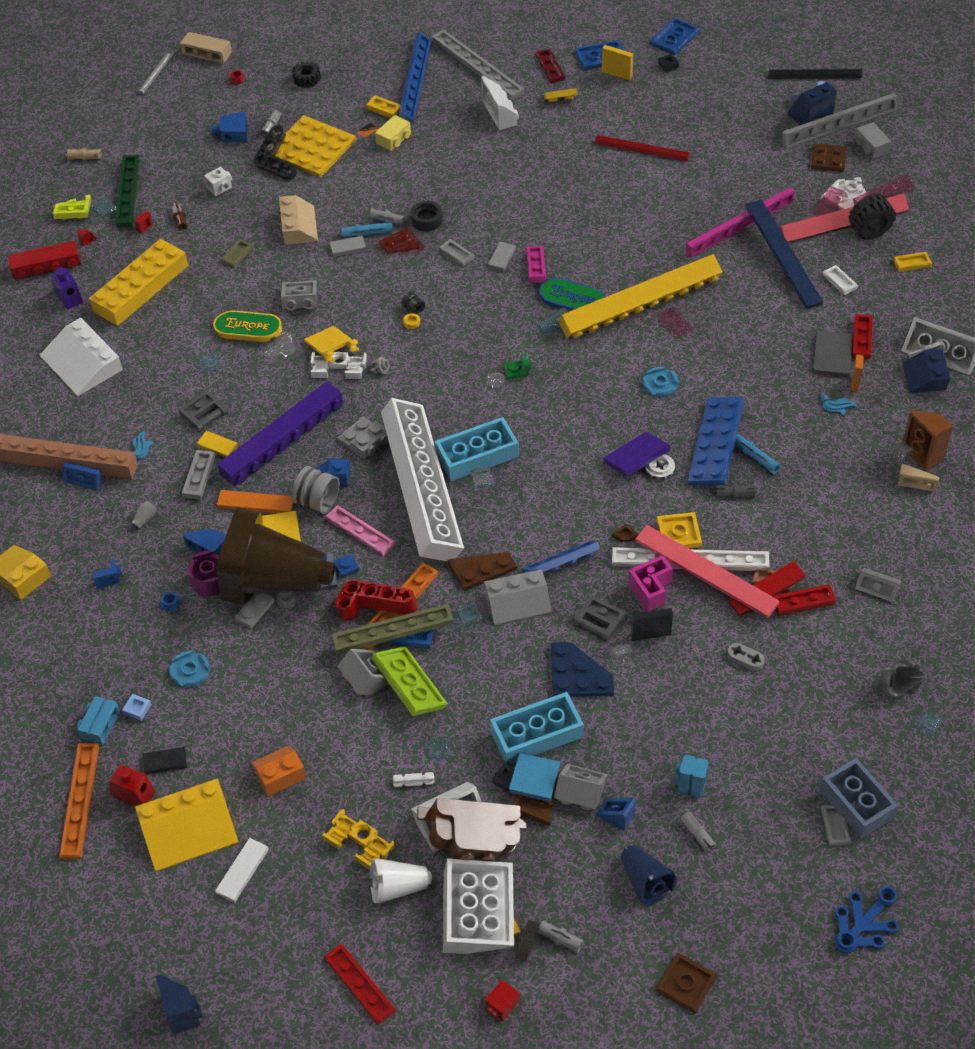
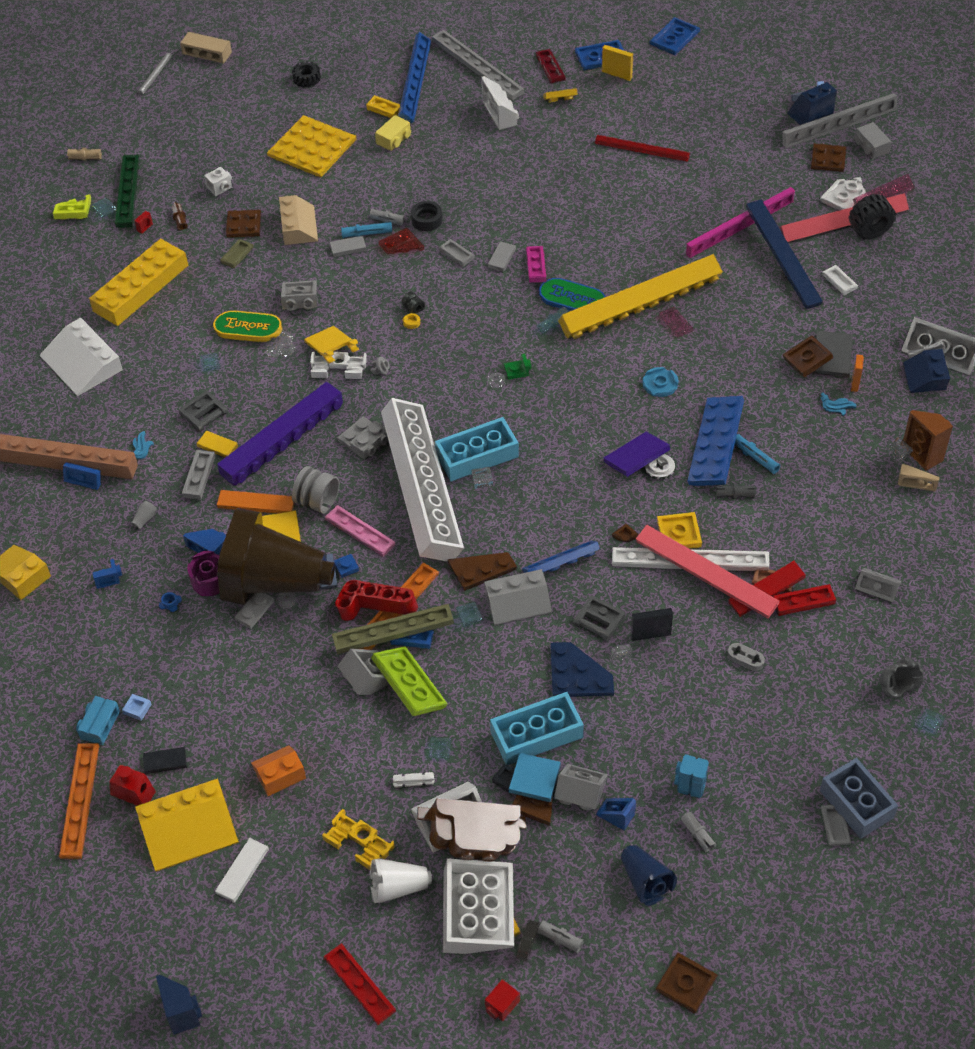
red brick [8,241,81,280] -> none
dark purple torso [51,267,83,310] -> none
red tile [77,230,97,246] -> none
dark azure tile [169,651,210,687] -> none
blue torso [211,112,248,143] -> none
red plate [229,70,245,84] -> none
black beam [254,125,297,180] -> none
light grey axle [260,110,281,136] -> none
blue slope [315,458,351,487] -> none
sticker [357,123,379,138] -> none
dark pink brick [628,555,673,611] -> none
black plate [658,54,679,72] -> none
black axle [768,69,863,79] -> none
clear pink tile [814,186,845,216] -> none
blue plant [834,886,899,954] -> none
red plate [852,314,873,359] -> none
yellow tile [893,252,932,272] -> none
none -> reddish brown plate [226,209,261,238]
none -> reddish brown plate [782,335,833,378]

